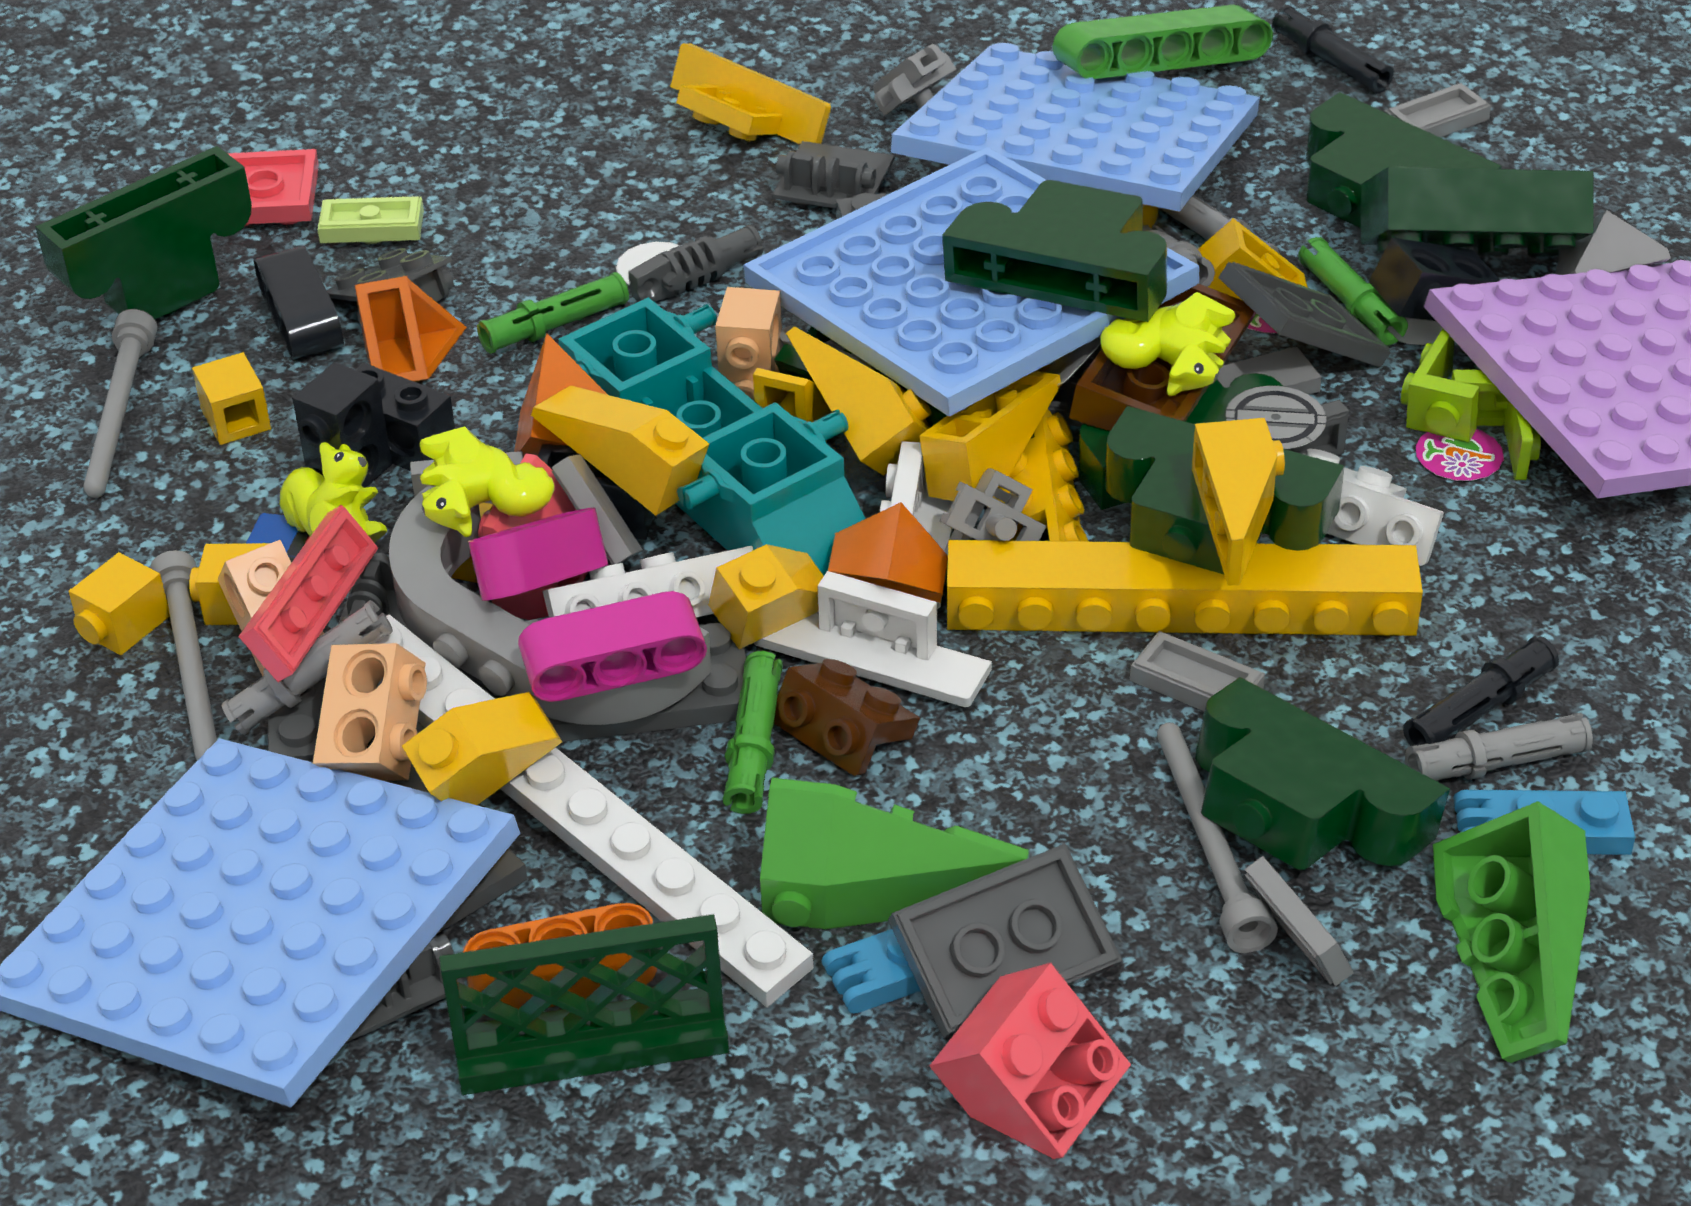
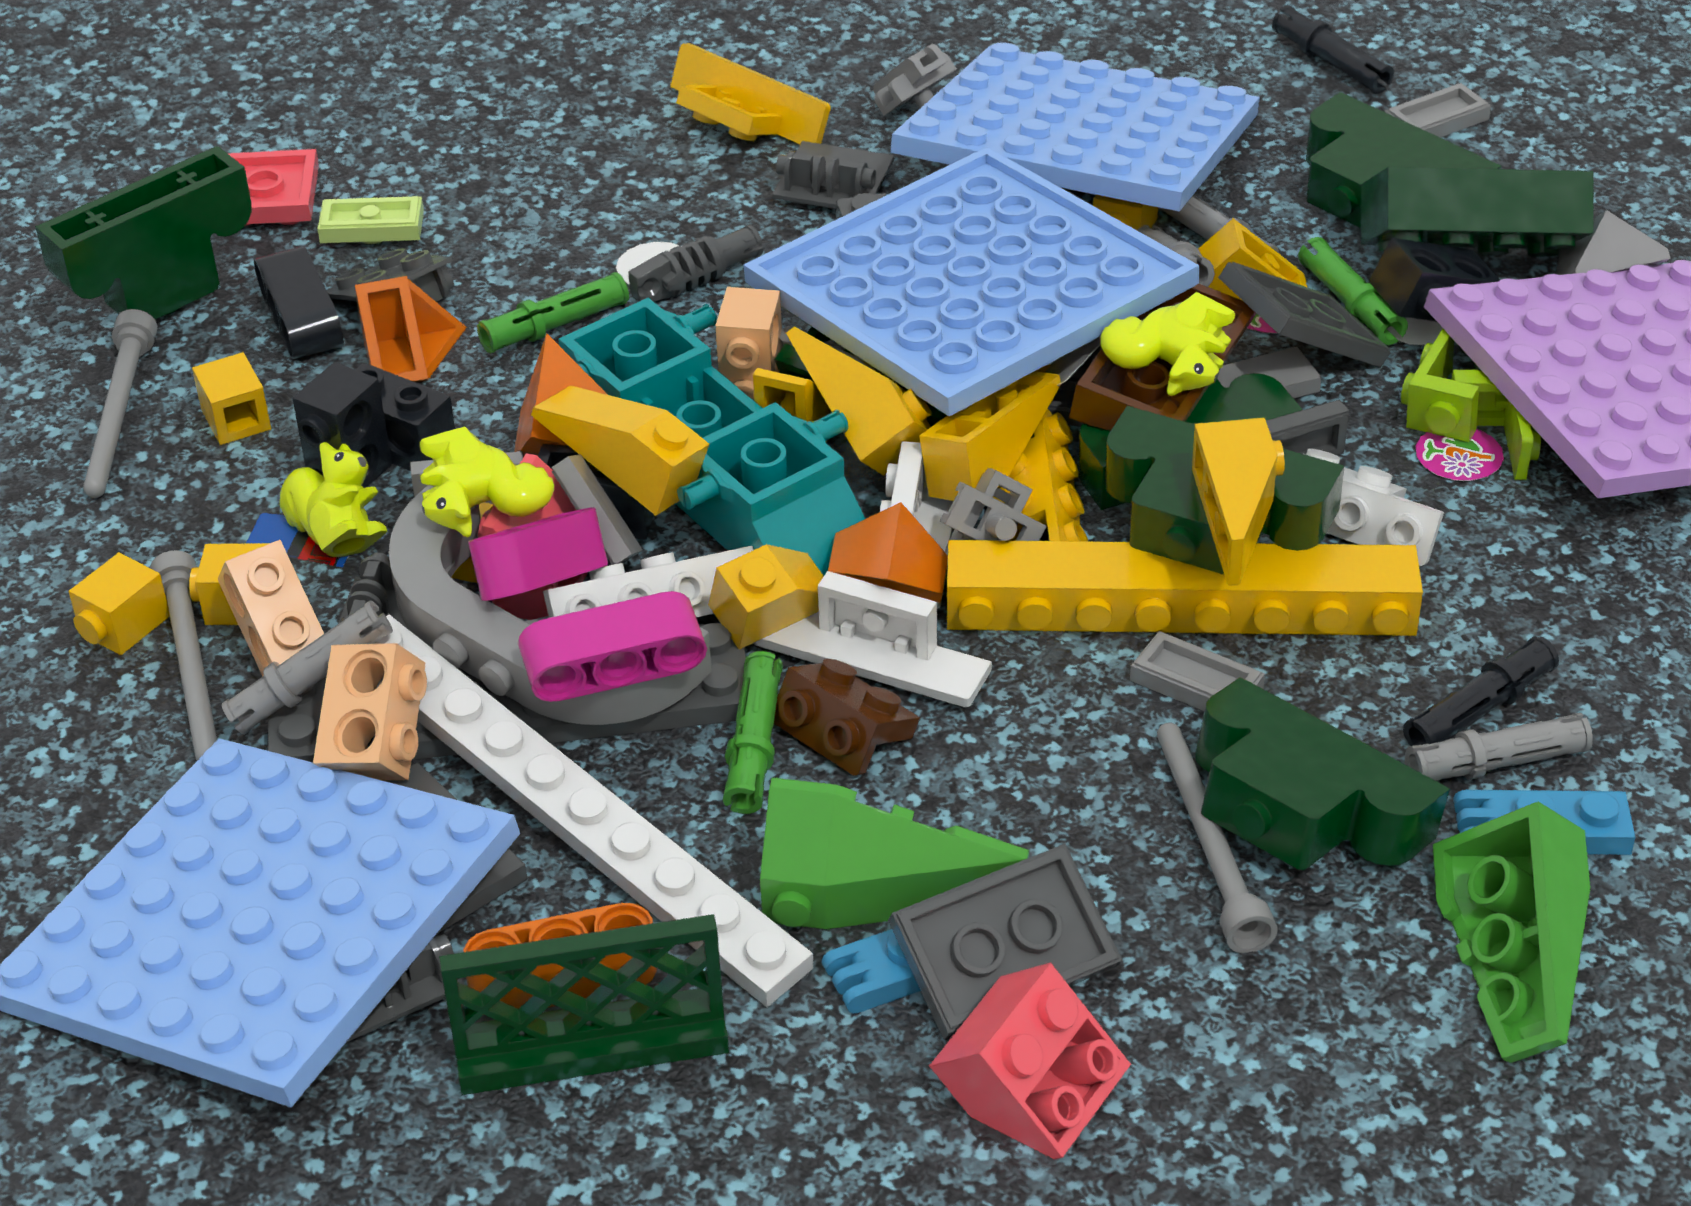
coral tile [238,505,378,682] -> none
yellow slope [402,692,562,805] -> none
dark green brick [942,180,1167,322] -> none
bright green beam [1053,5,1273,79] -> none
light grey sticker [1226,386,1326,449] -> none
light grey tile [1245,856,1354,987] -> none

